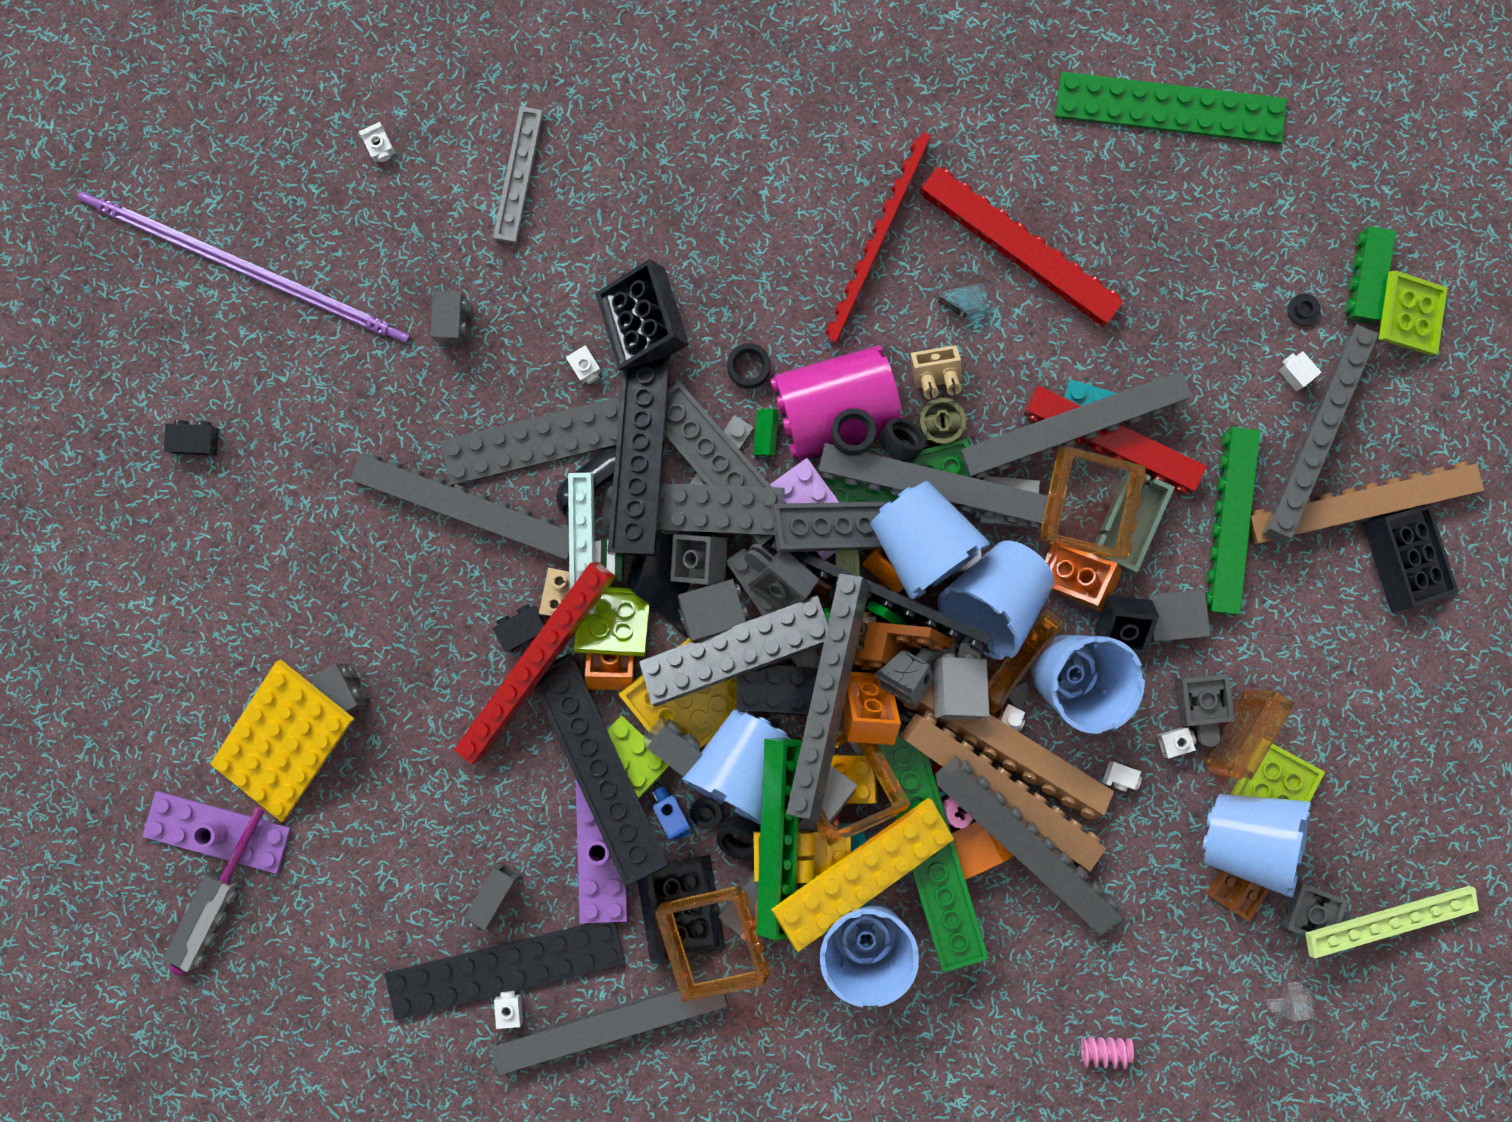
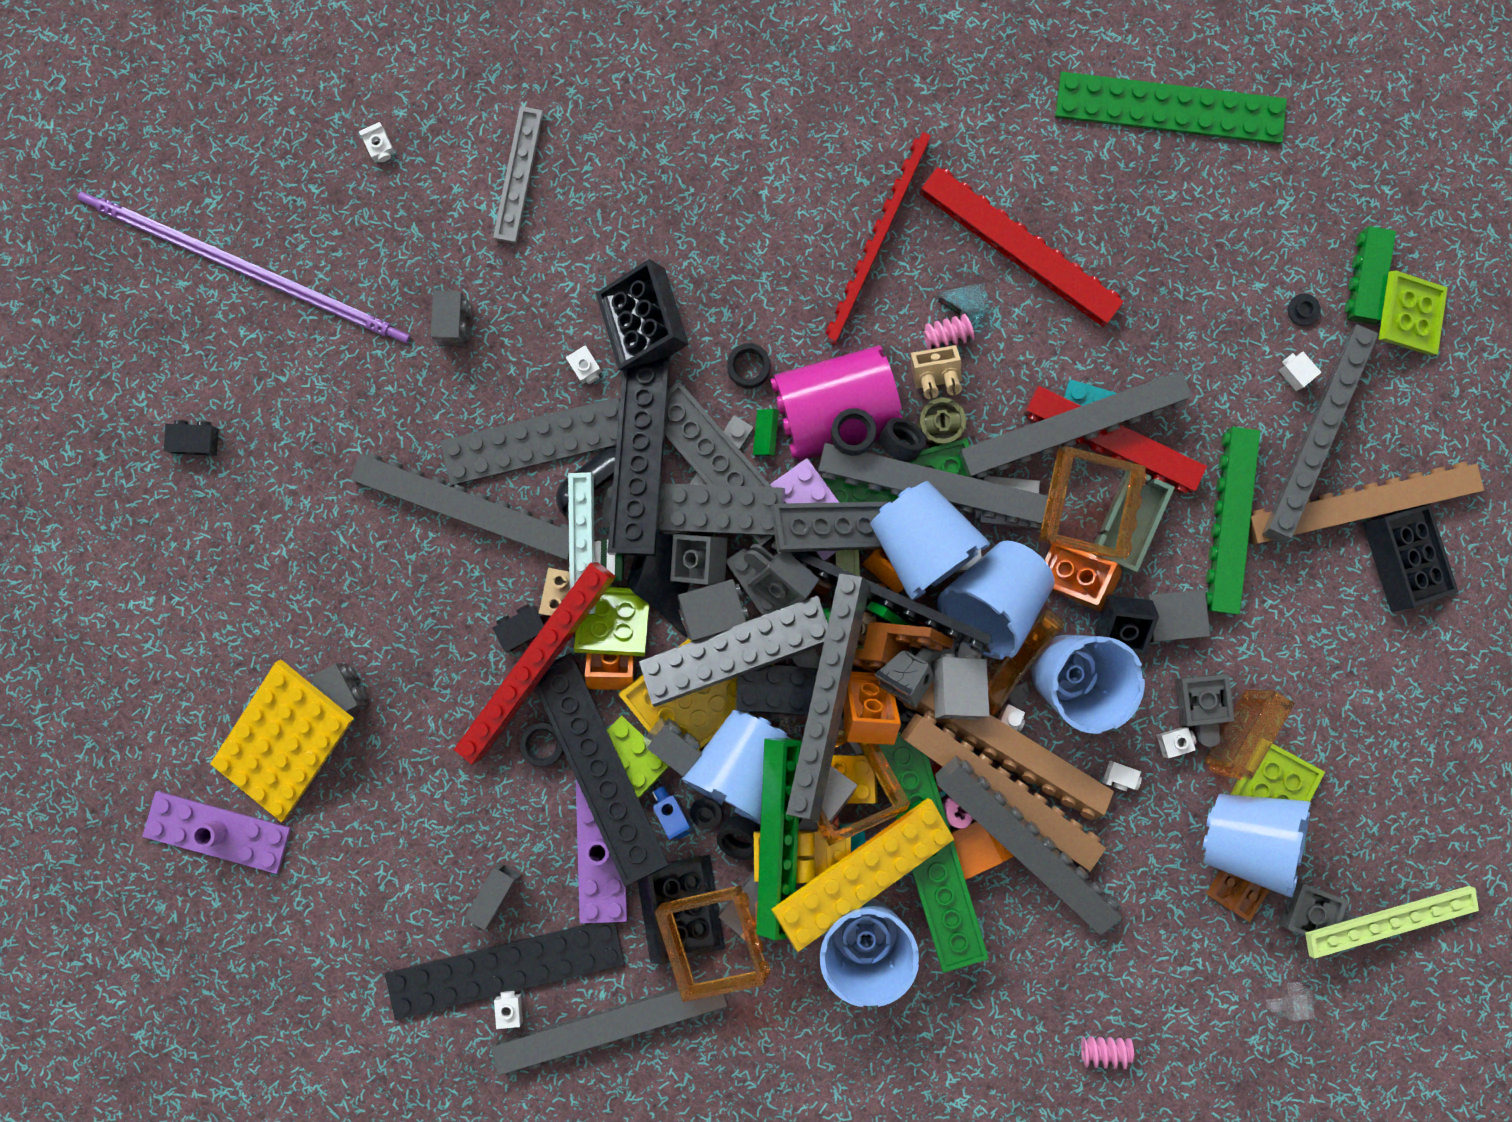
piece [163,806,265,976] -> none
none -> black tyre [519,722,564,767]
none -> bright pink piece [924,314,975,350]

